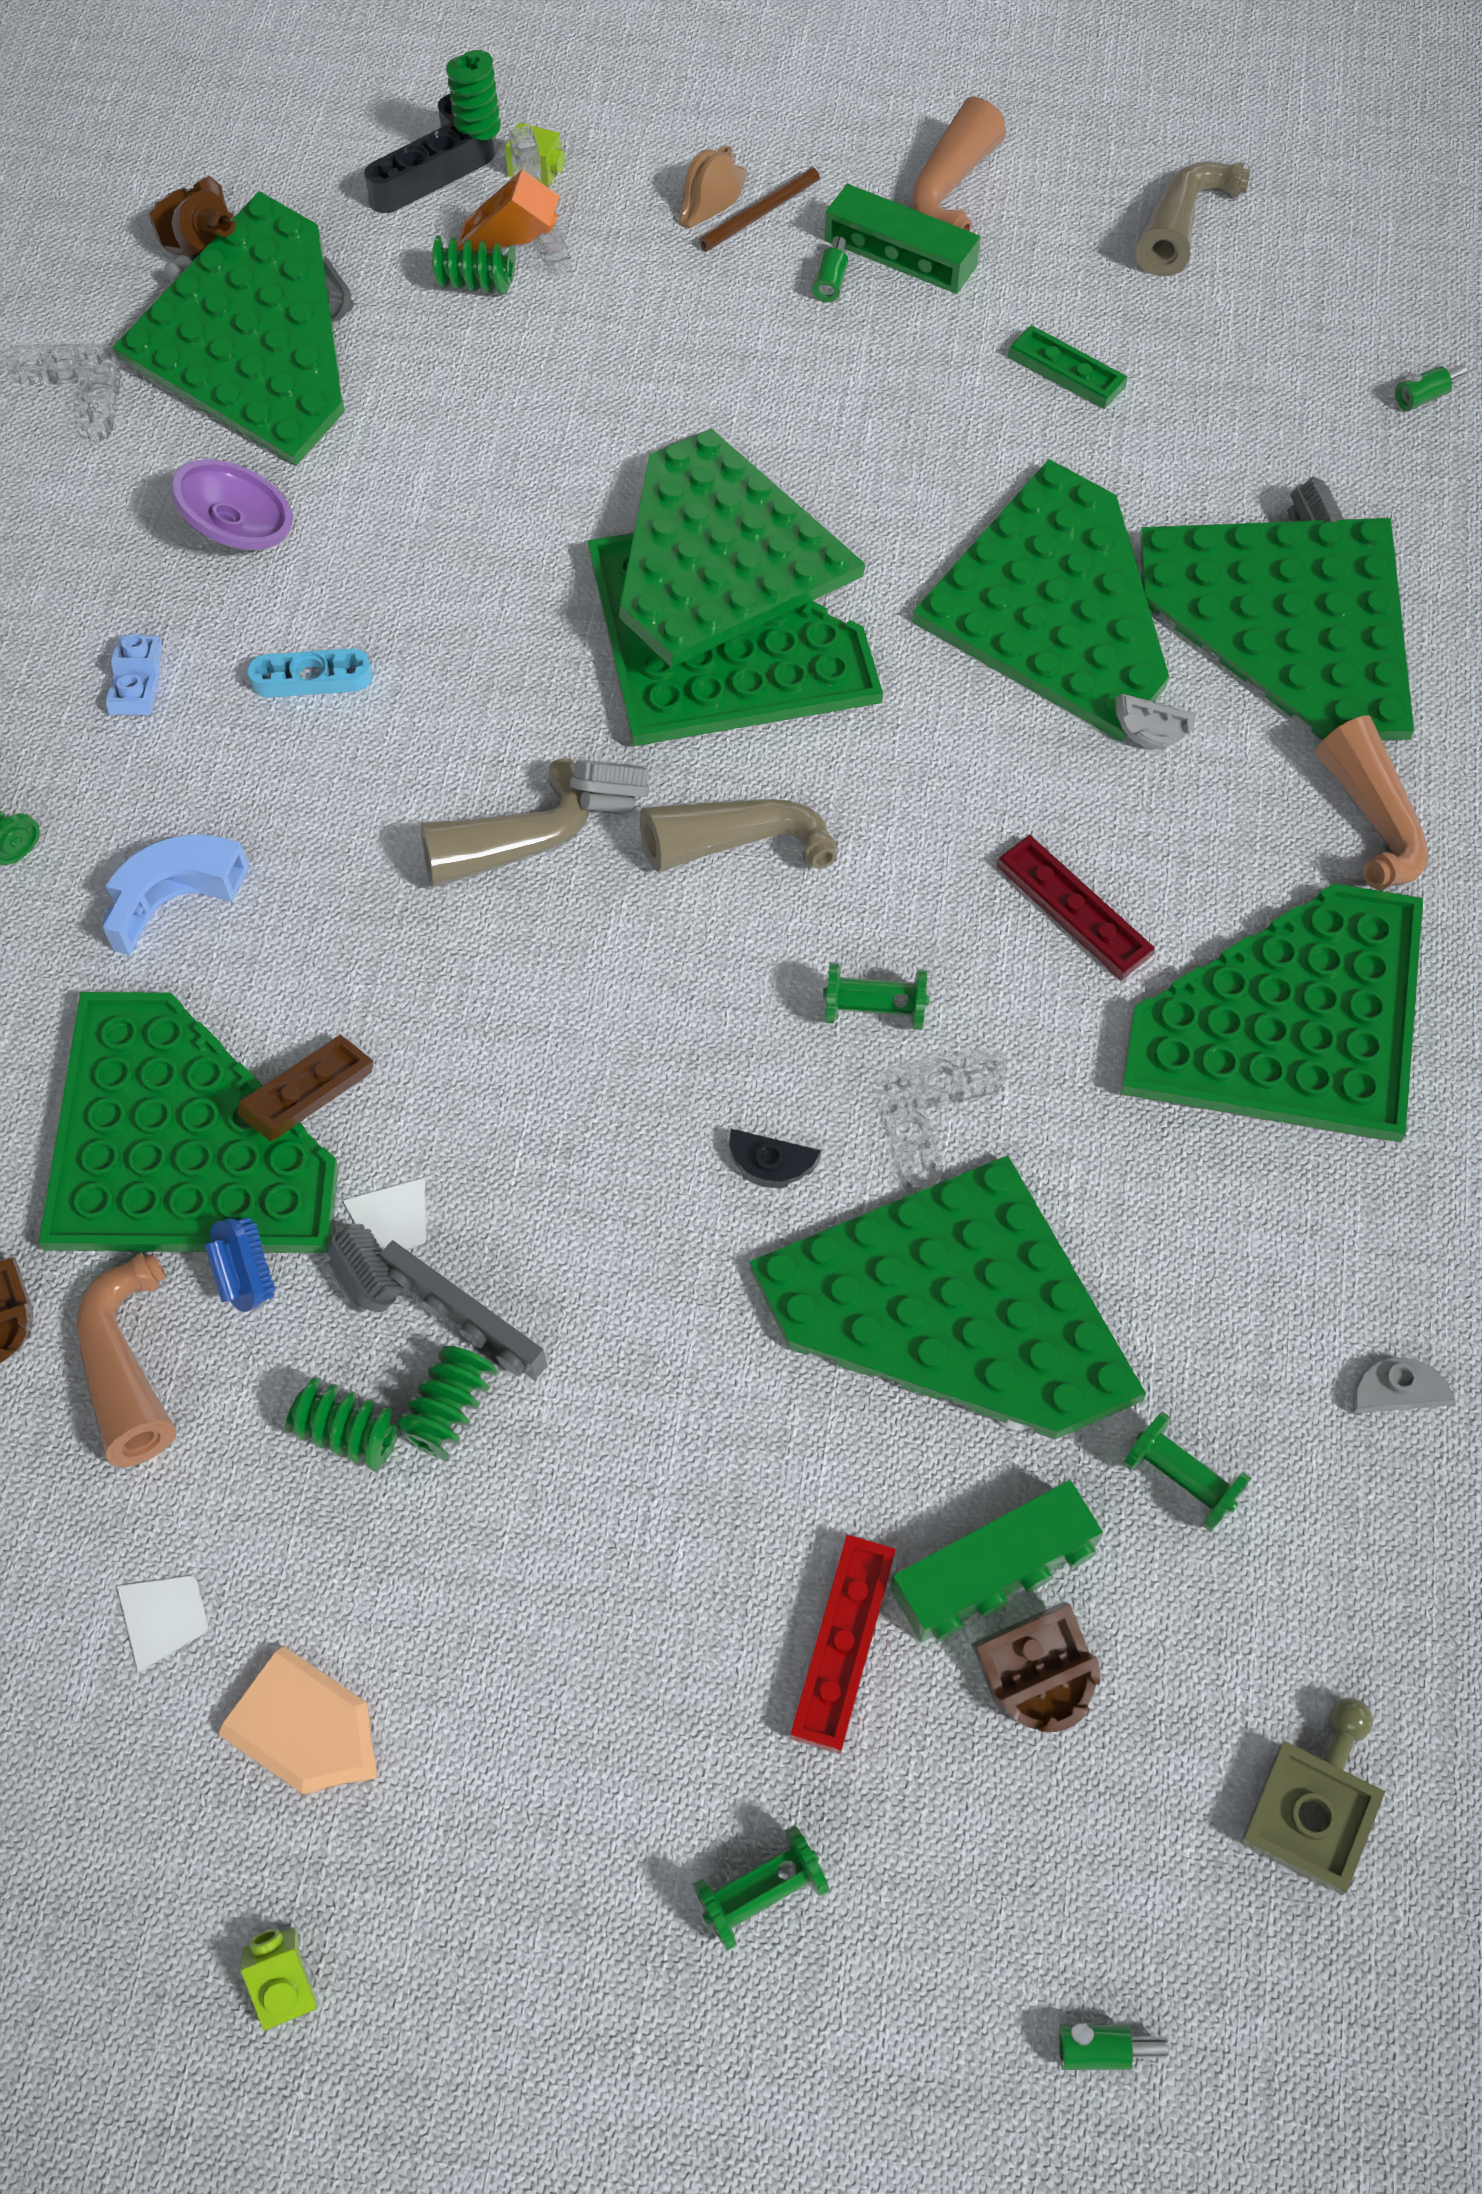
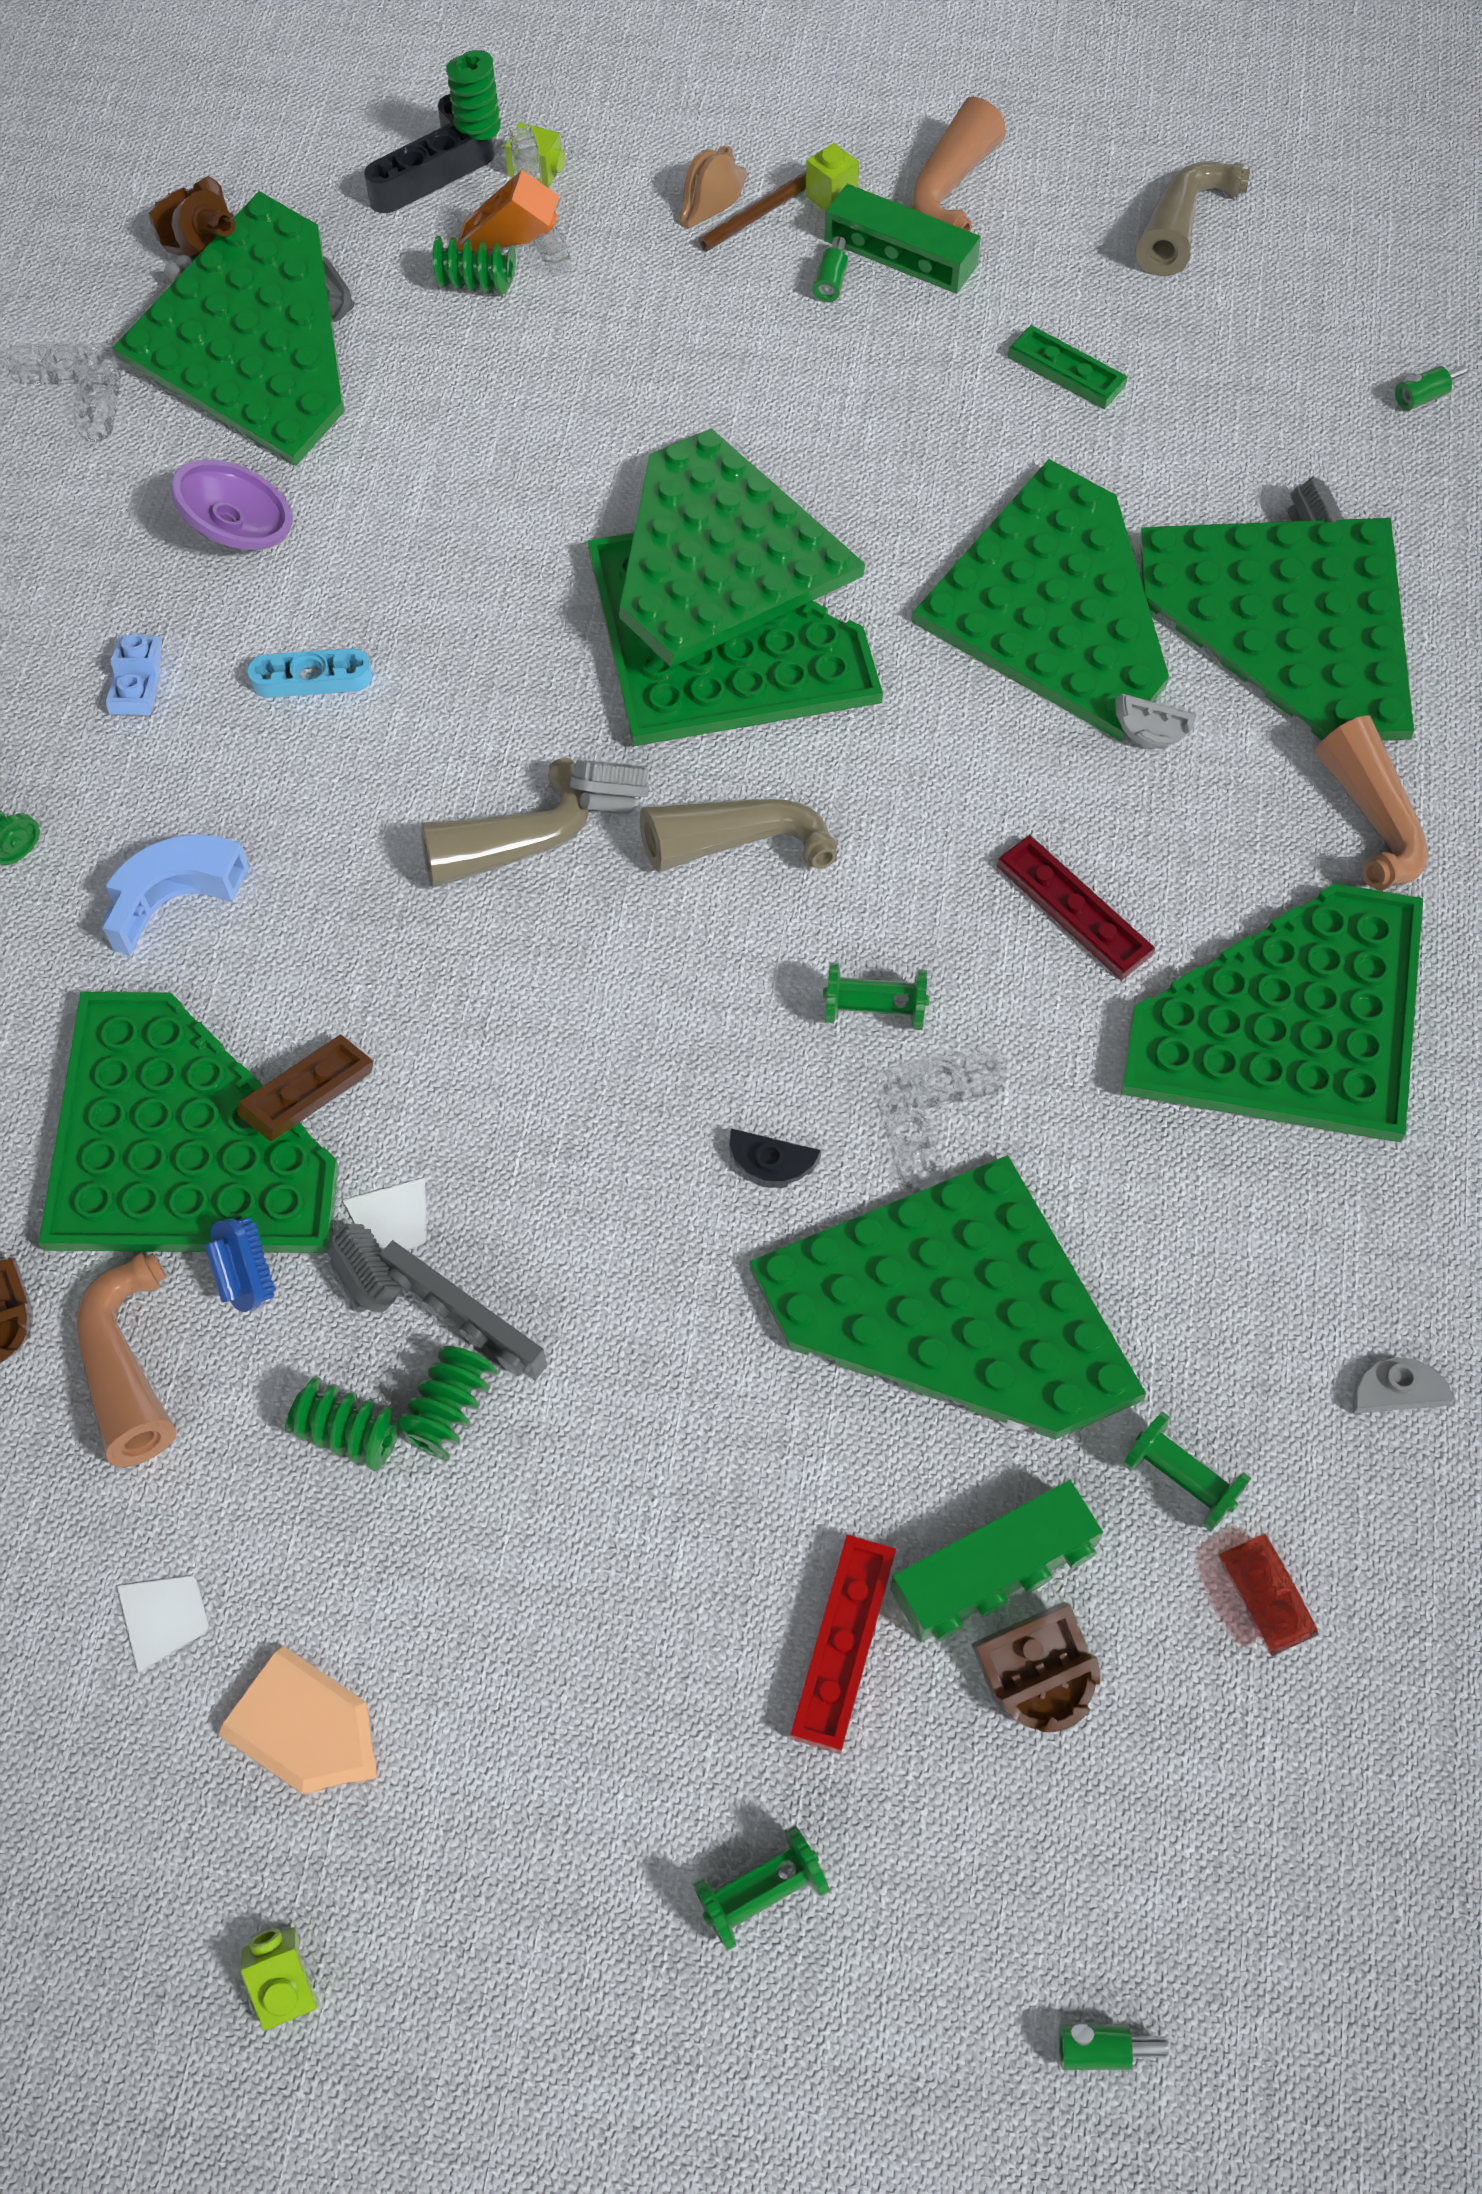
olive plate [1240,1698,1386,1895] -> none
none -> lime brick [806,142,859,211]
none -> clear red slope [1219,1533,1319,1657]

